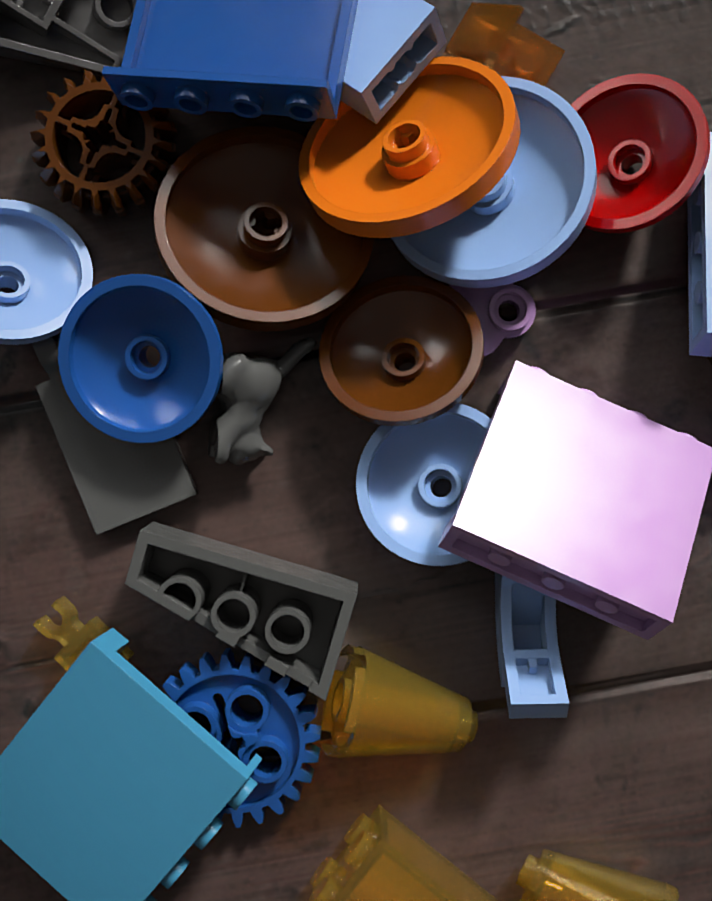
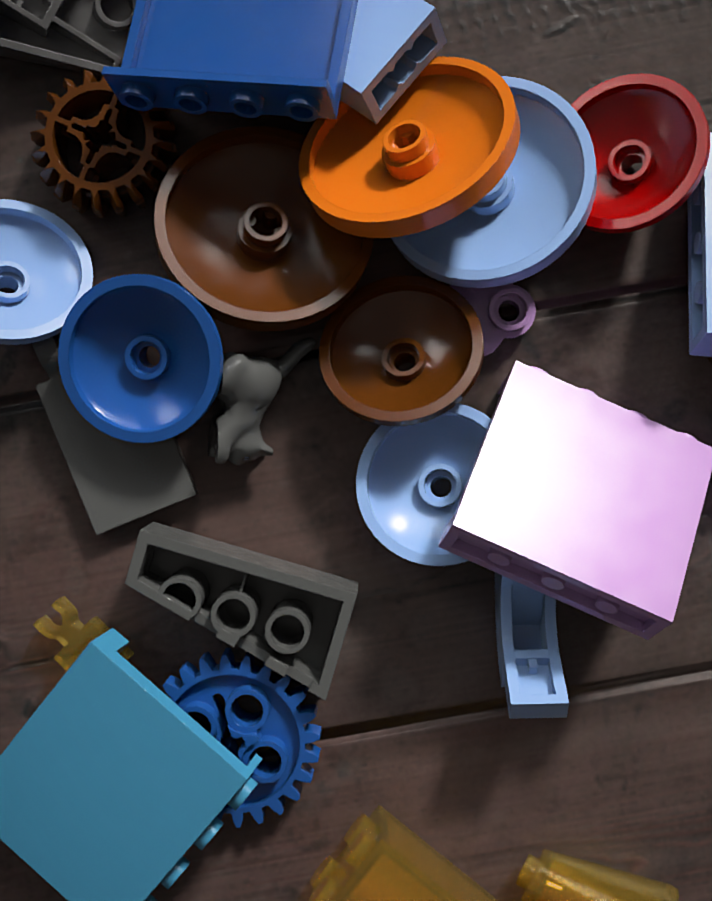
clear yellow cone [321,644,478,758] -> none
clear orange slope [445,2,565,86] -> none

